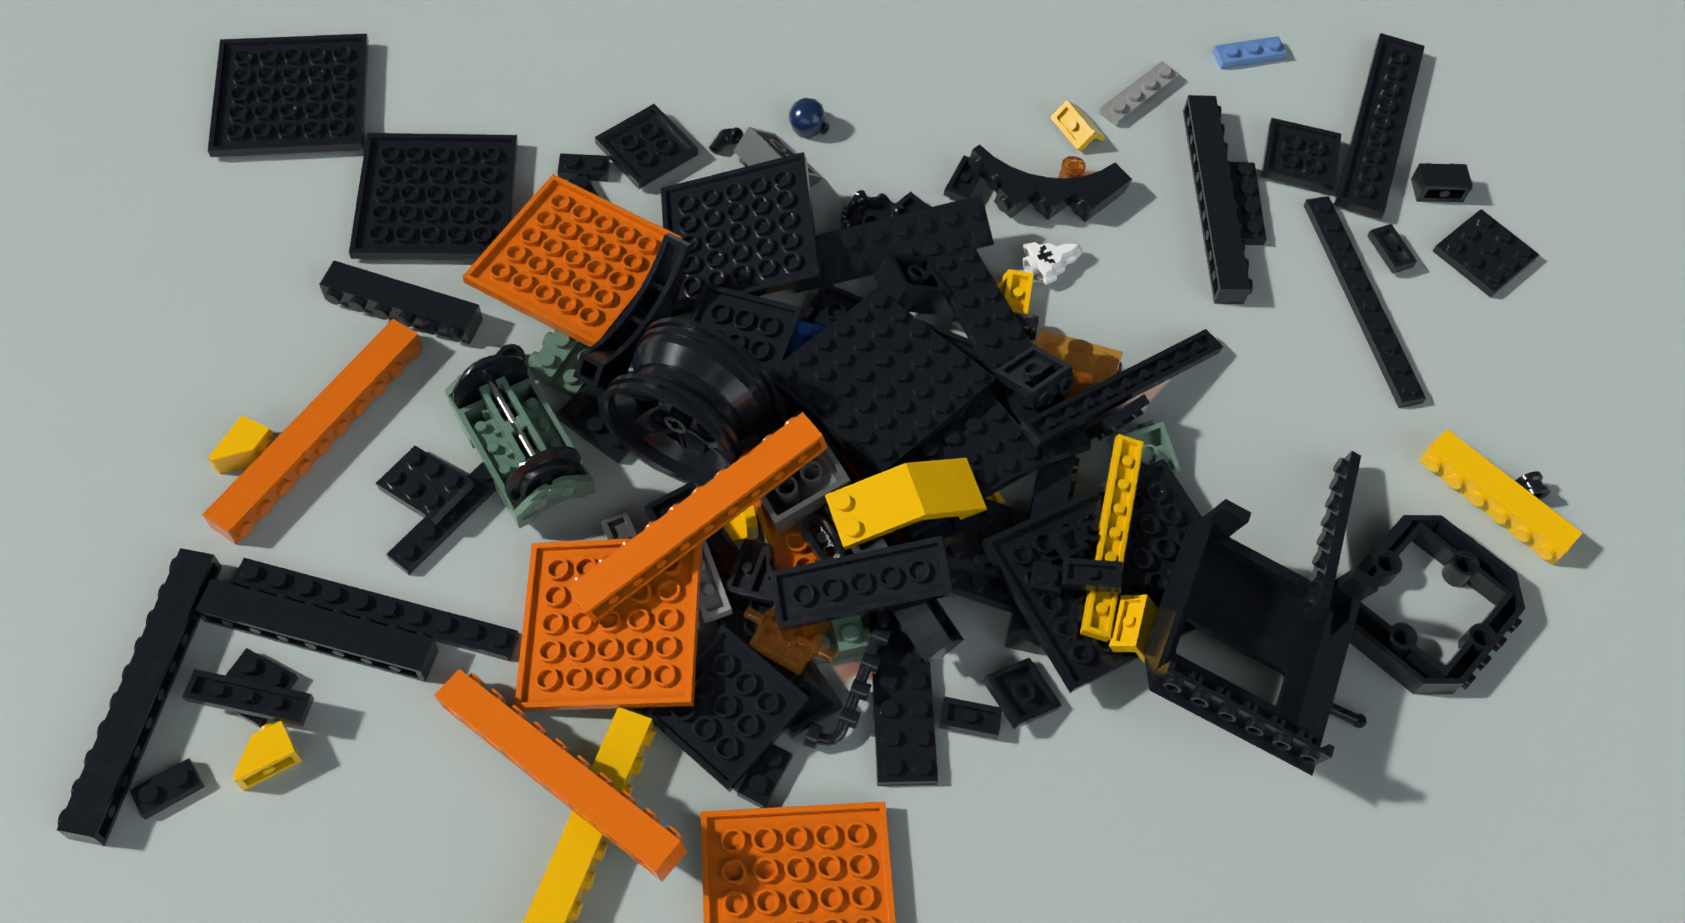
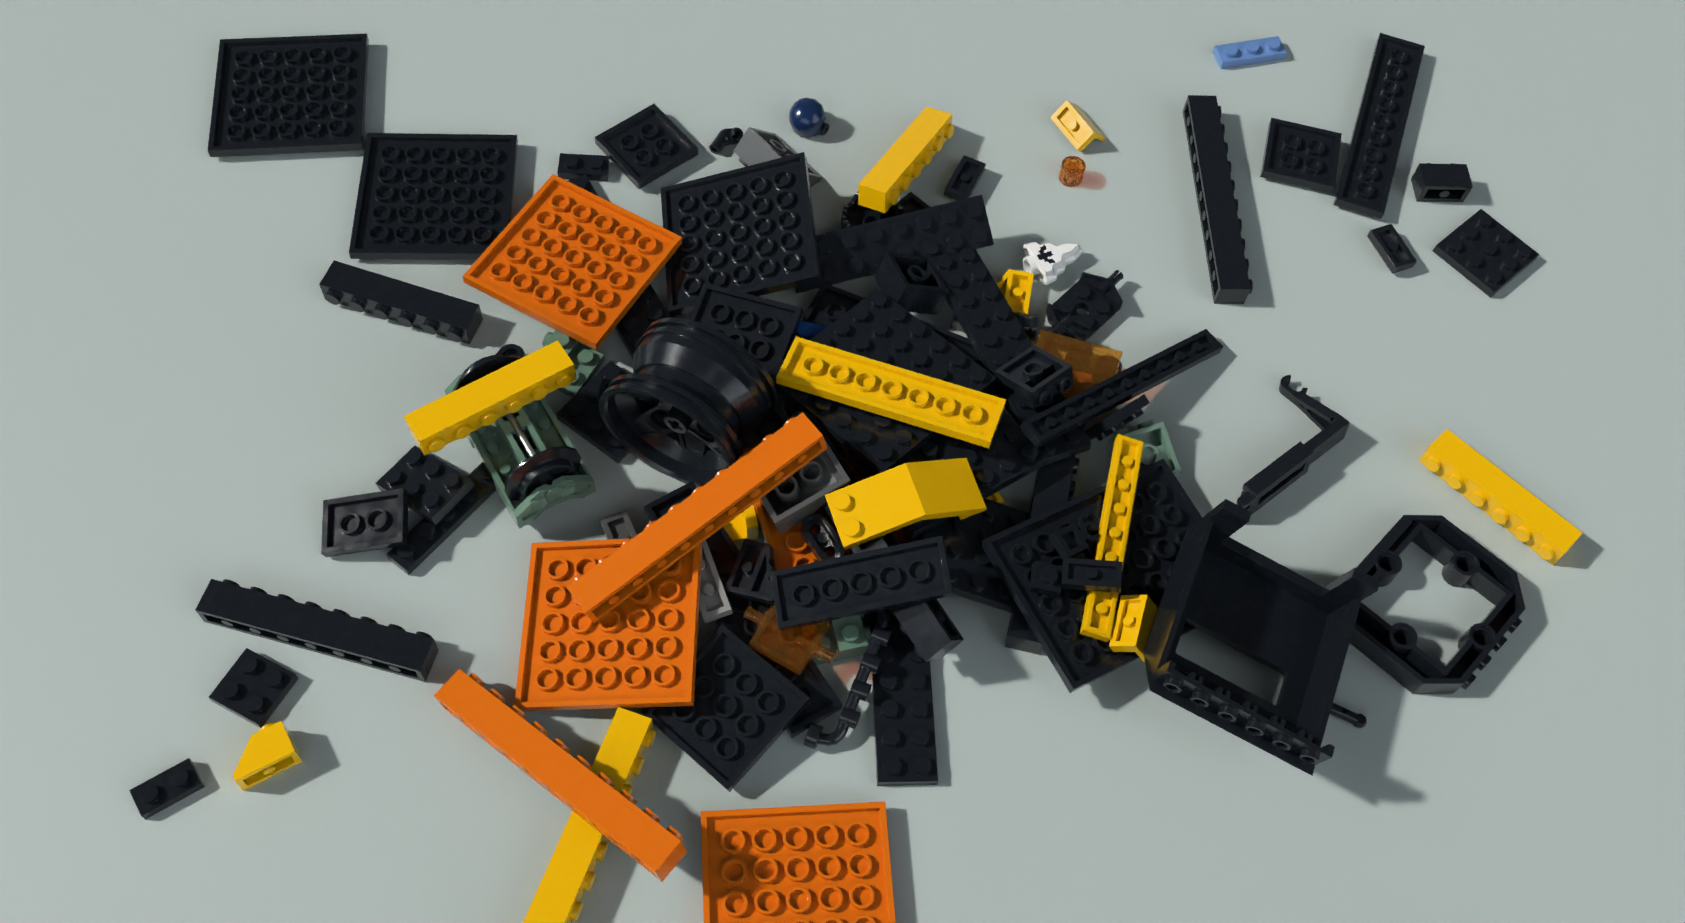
black brick [57,548,222,846] -> none
black plate [182,669,314,726] -> none
orange brick [202,319,423,544] -> none
yellow slope [208,415,275,474] -> none
black plate [232,558,519,661] -> none
black arch [573,233,692,389] -> none
black plate [737,744,793,808] -> none
black plate [939,696,1002,739] -> none
black arch [968,144,1132,222] -> none
black tile [982,657,1062,730] -> none
light grey plate [1099,61,1180,127] -> none
black plate [1230,162,1267,246] -> none
black plate [1302,451,1361,624] -> none
black plate [1303,196,1426,408] -> none
black wheel [1515,471,1550,500] -> none
none -> black plate [321,488,408,557]
none -> yellow brick [404,340,577,456]
none -> yellow plate [776,336,1006,448]
none -> yellow brick [858,106,954,213]
none -> black plate [1044,270,1123,344]
none -> black hinge [1236,375,1350,515]

